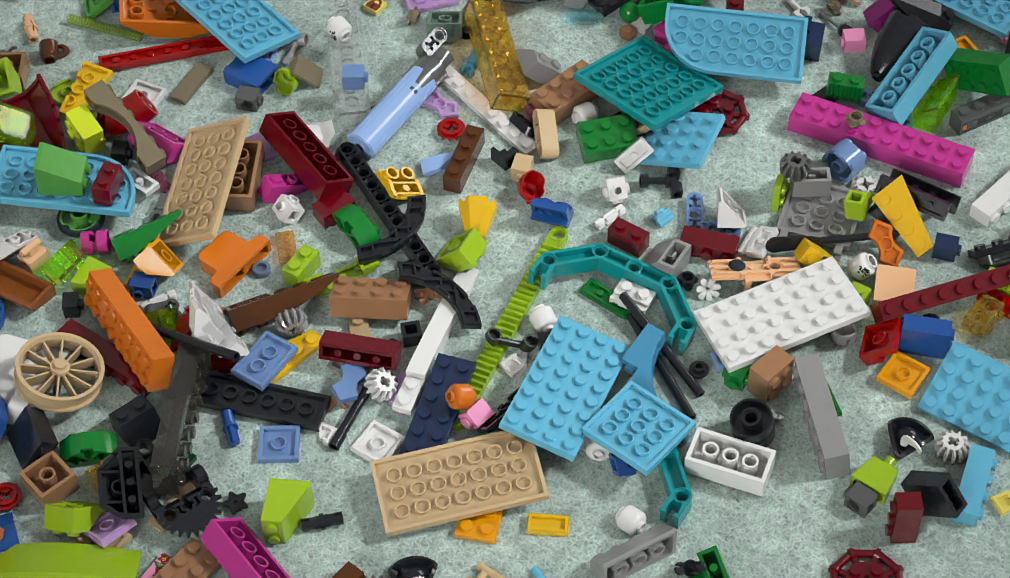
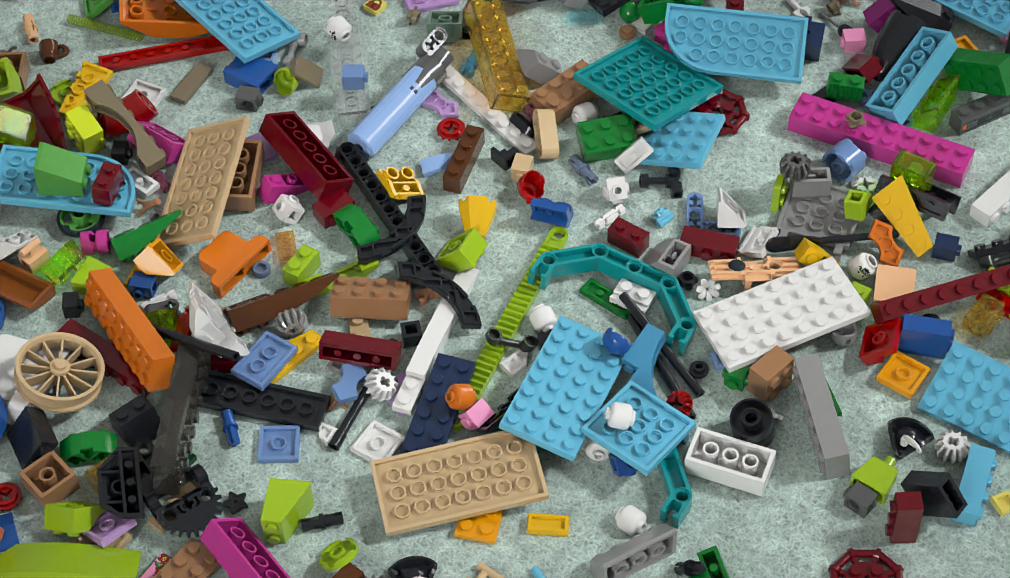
none -> nougat bar [136,198,161,217]
none -> lime tile [318,538,359,571]
none -> sand blue pin [568,154,599,186]
none -> blue hair [602,327,632,355]
none -> white head [604,401,636,430]
none -> red gear [666,390,693,416]
none -> dark red brick [842,54,883,83]
none -> clear neon green slope [890,149,936,191]

